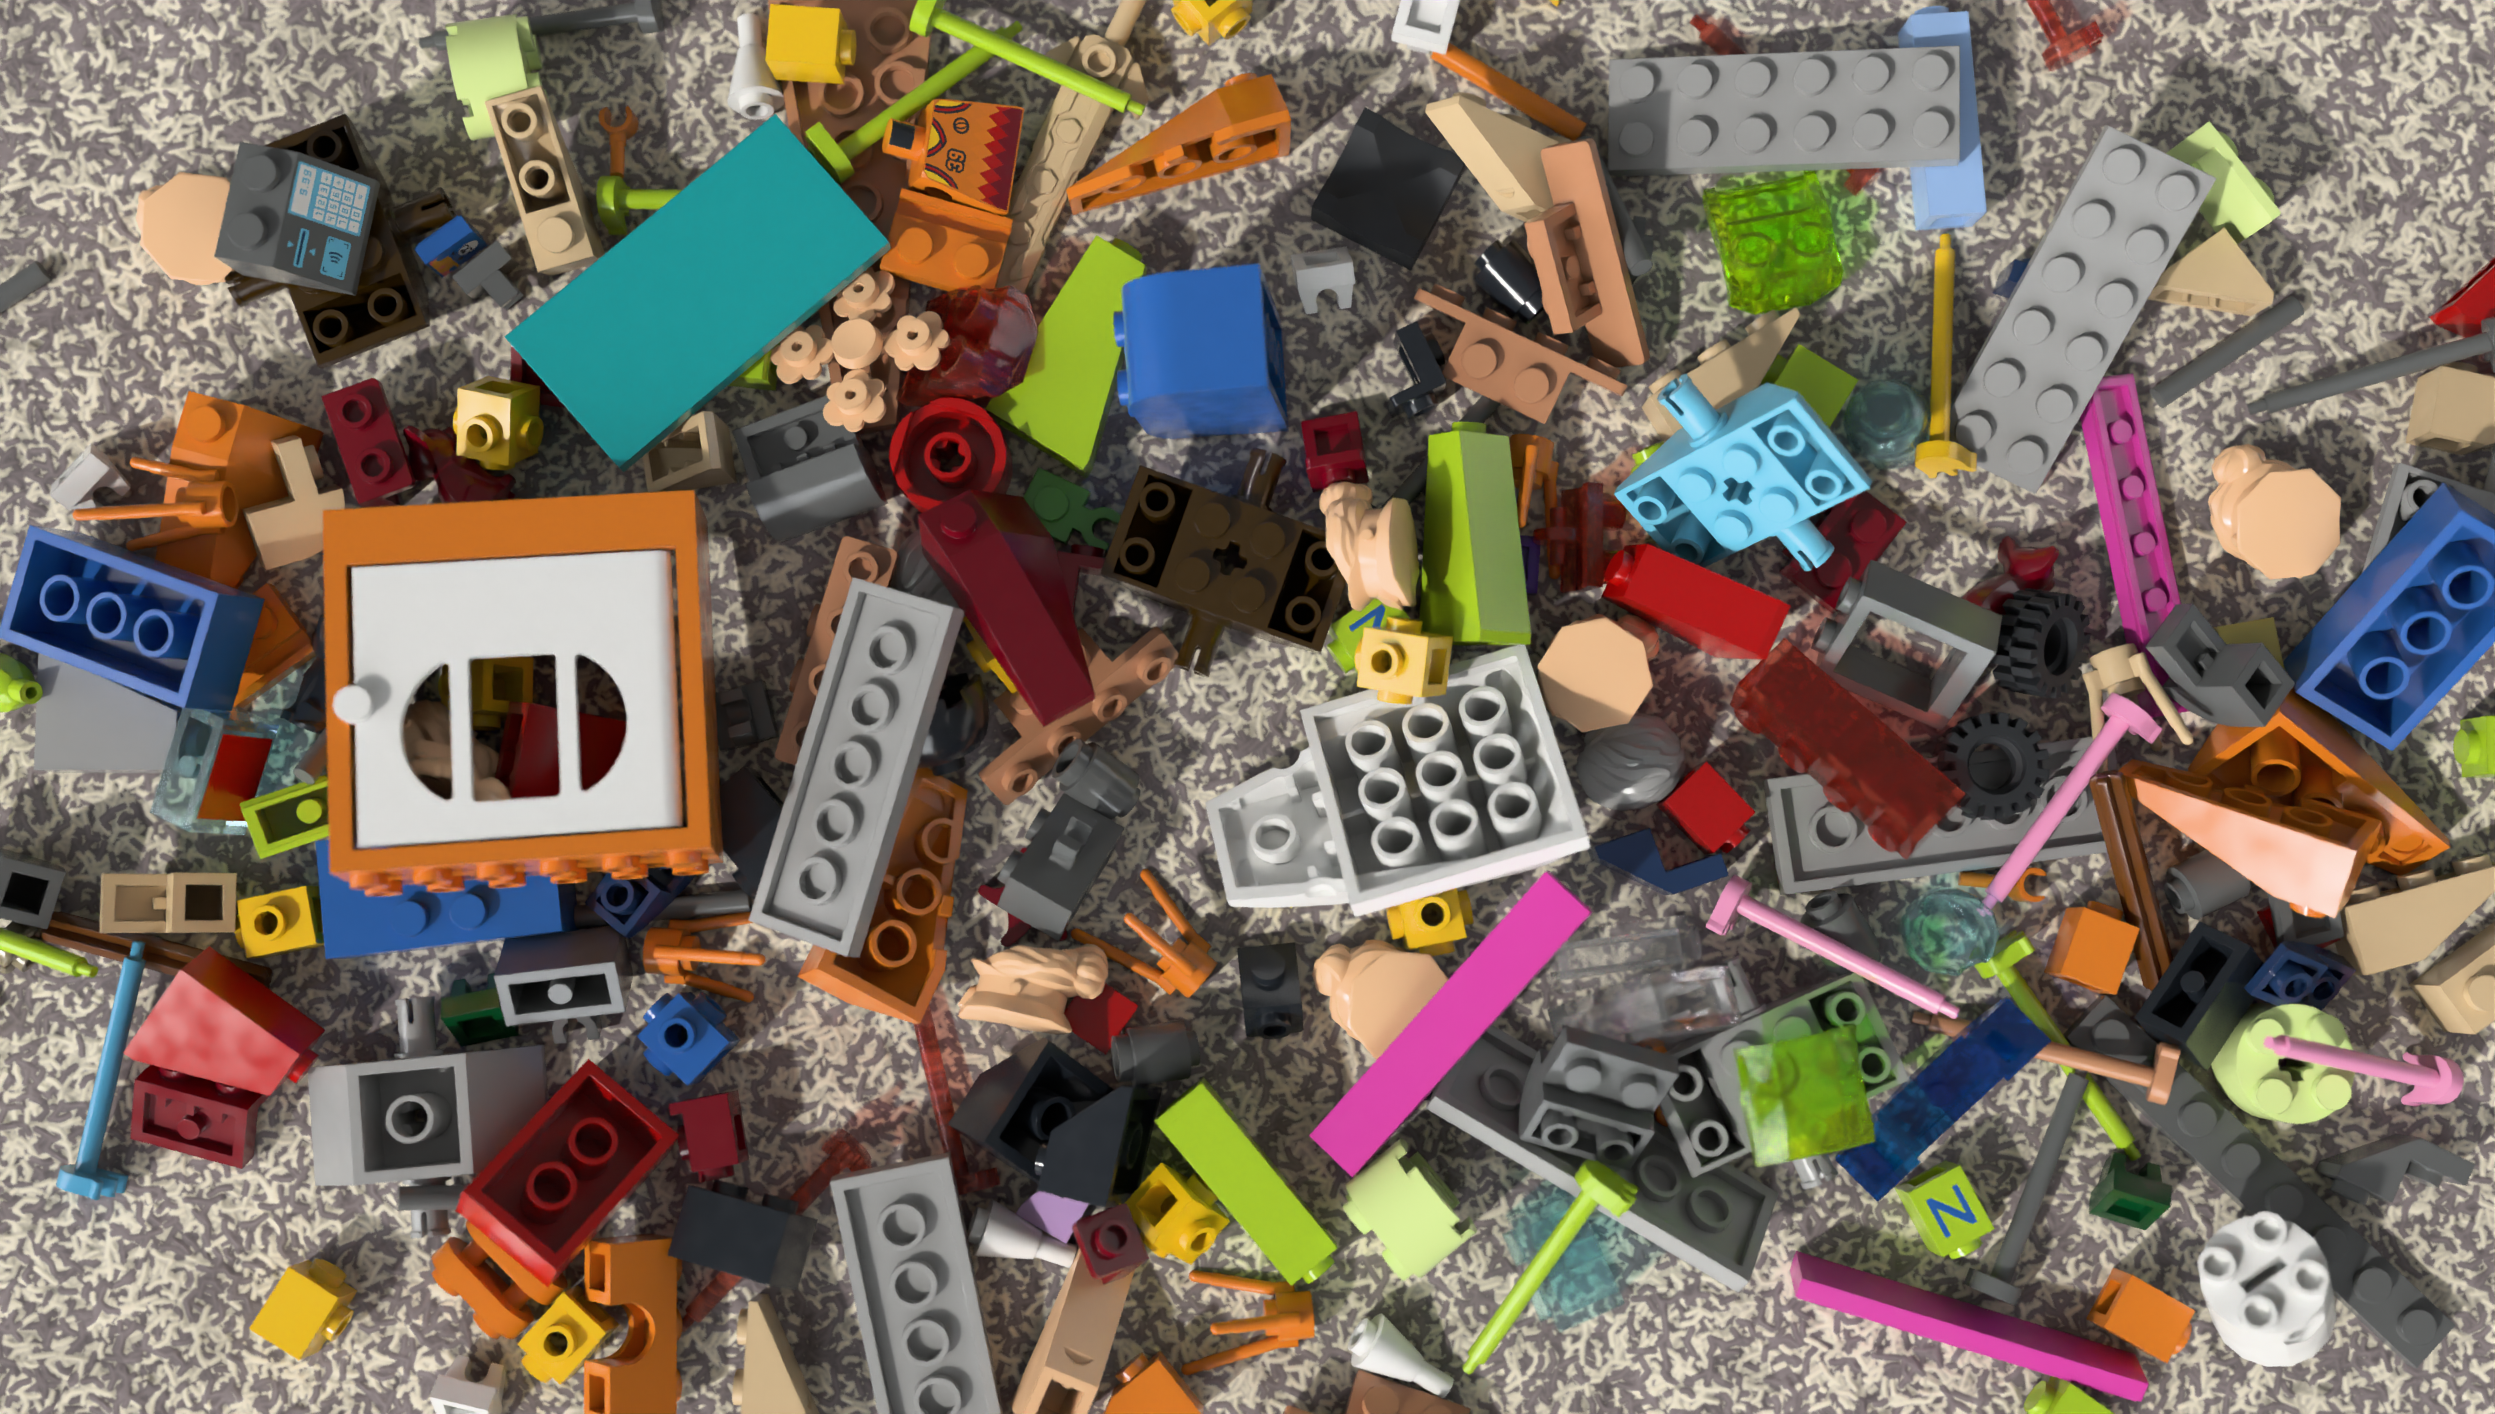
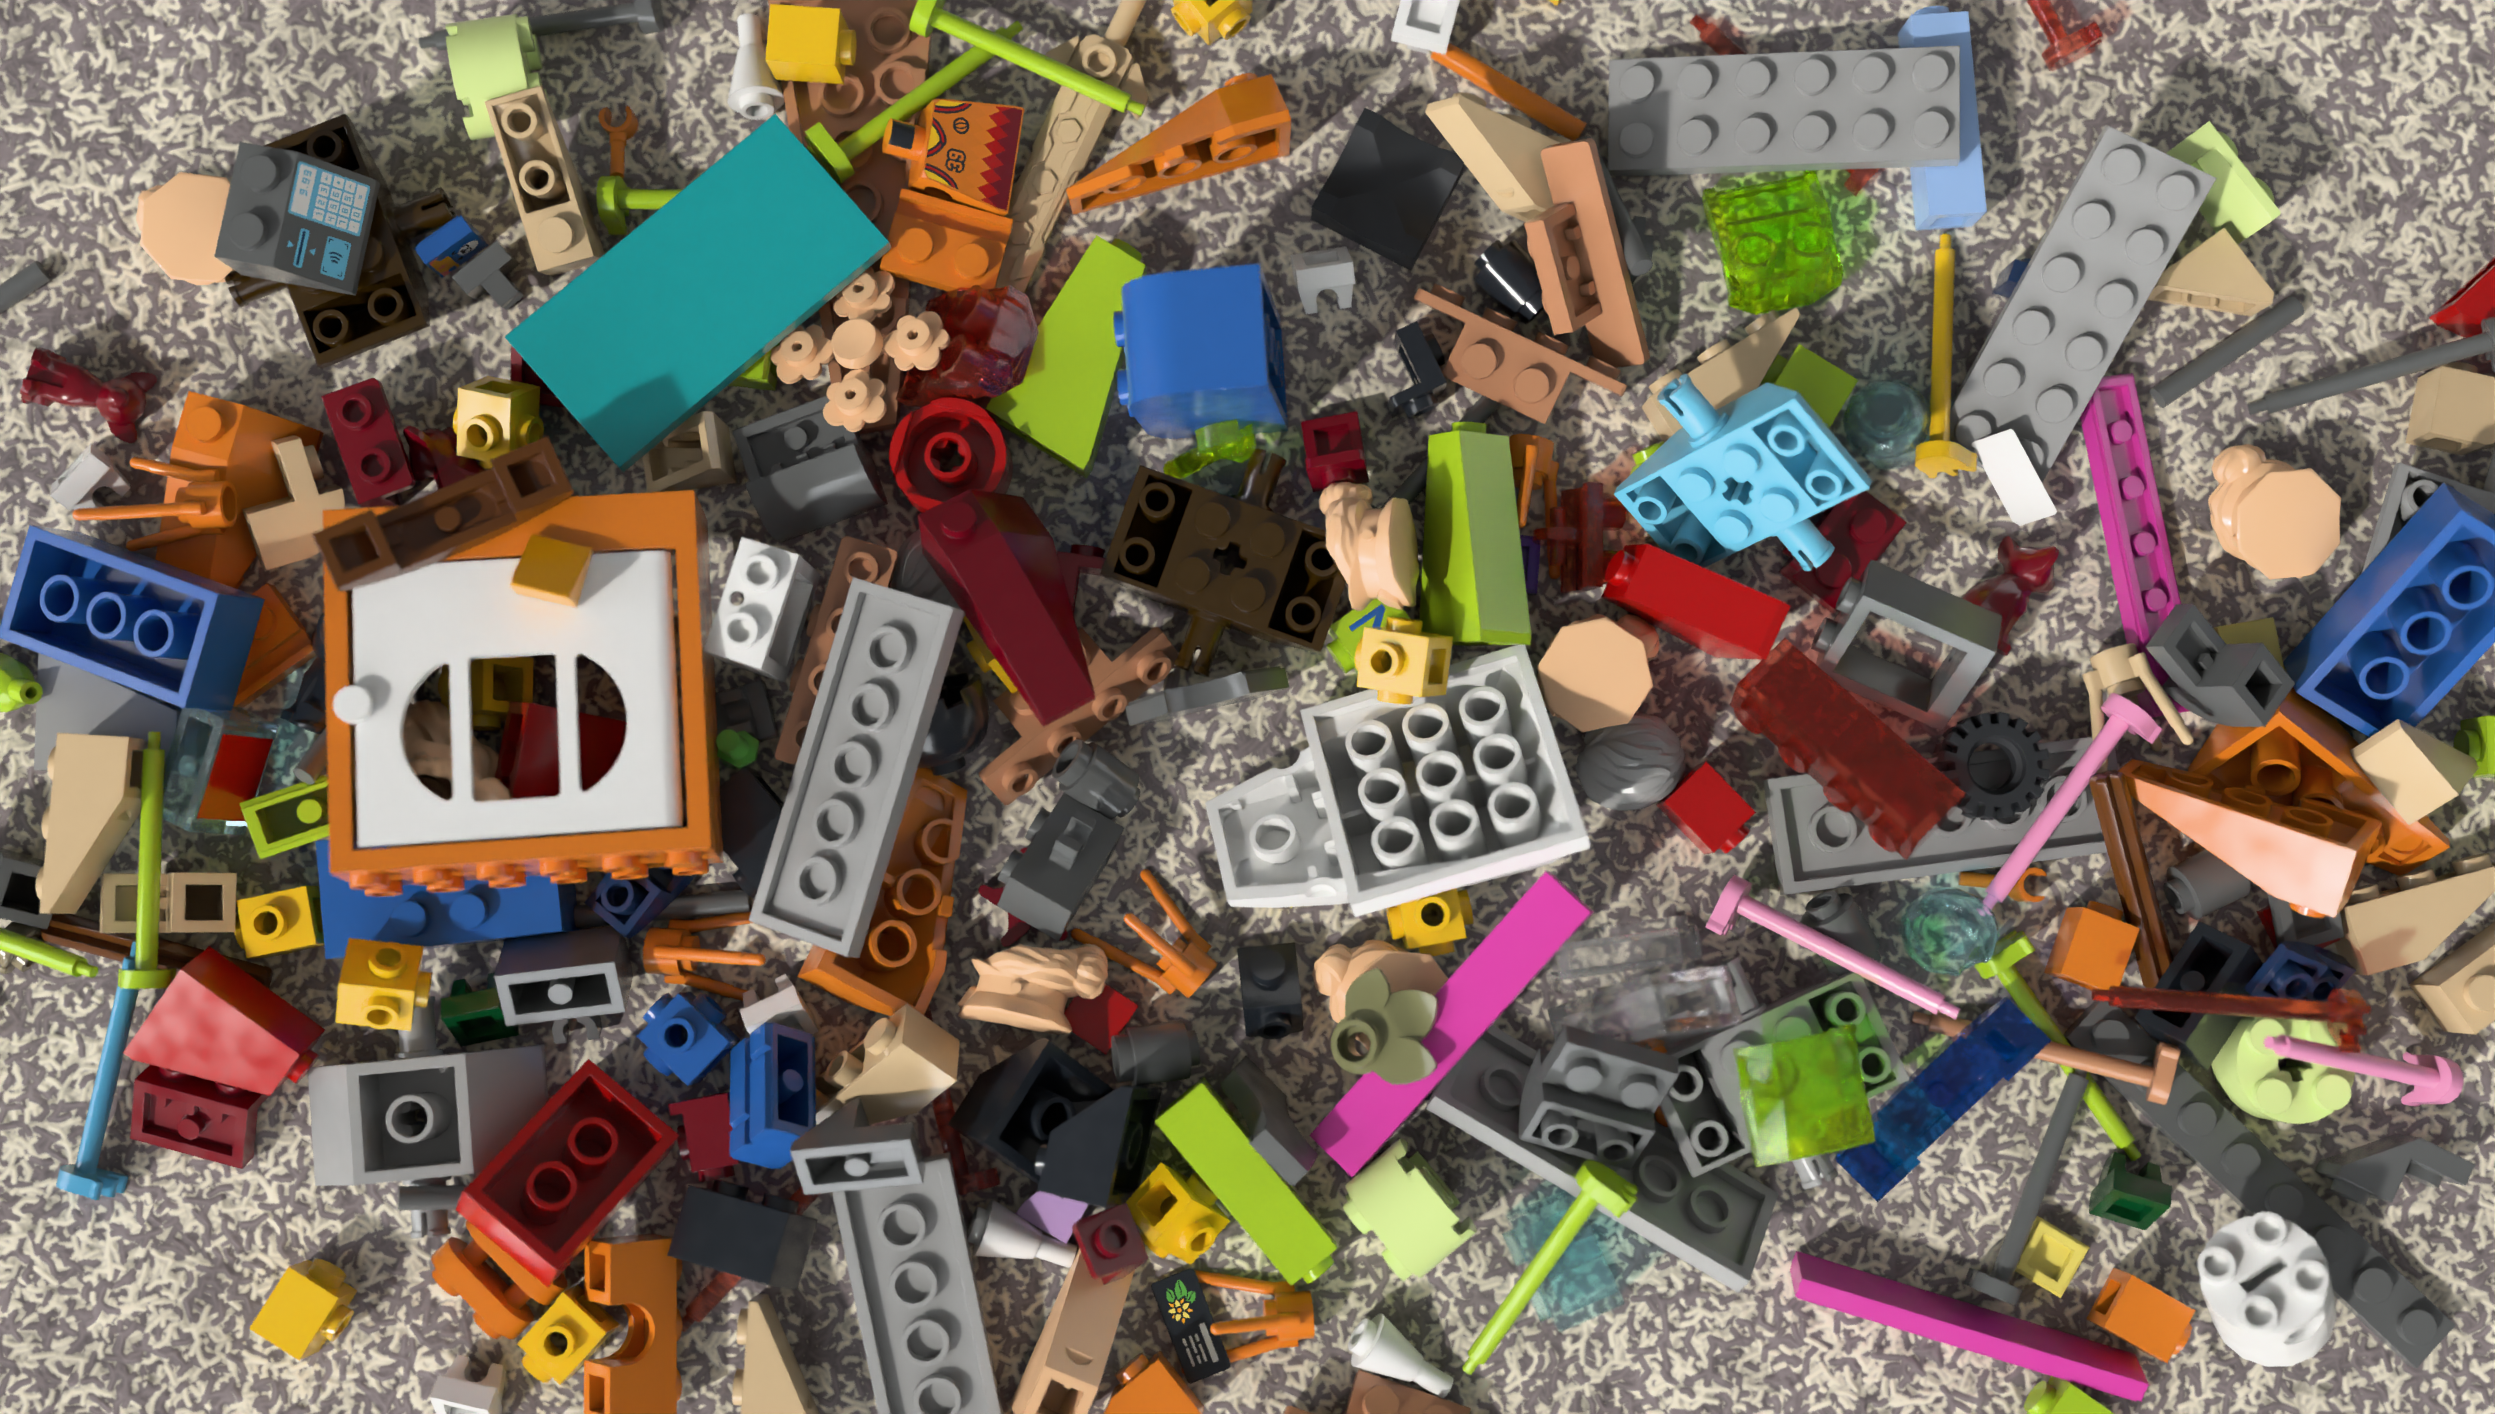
bright green plate [1024,467,1121,553] -> none
dark blue slope [1588,828,1729,895] -> none
lime brick [1894,1160,1995,1259] -> none
black tyre [1990,588,2091,699] -> none
none -> dark red animal [20,347,157,444]
none -> tan slope [36,733,148,914]
none -> lime piece [118,731,176,989]
none -> reddish brown slope [312,436,574,592]
none -> yellow brick [336,938,433,1031]
none -> light orange slope [510,534,593,608]
none -> white window [704,537,821,683]
none -> bright green bar [716,729,759,769]
none -> blue brick [730,1022,816,1169]
none -> white tile [739,974,818,1034]
none -> dark grey slope [790,1097,926,1195]
none -> tan slope [815,1003,960,1125]
none -> dark grey tile [1125,666,1290,726]
none -> black sticker [1151,1268,1231,1383]
none -> clear neon green bar [1163,419,1257,480]
none -> dark grey tile [1220,1056,1319,1186]
none -> olive plate [1331,968,1439,1084]
none -> white sticker [1972,429,2057,526]
none -> light yellow tile [2015,1216,2090,1298]
none -> clear red piece [2091,986,2371,1053]
none -> tan slope [2350,719,2478,825]

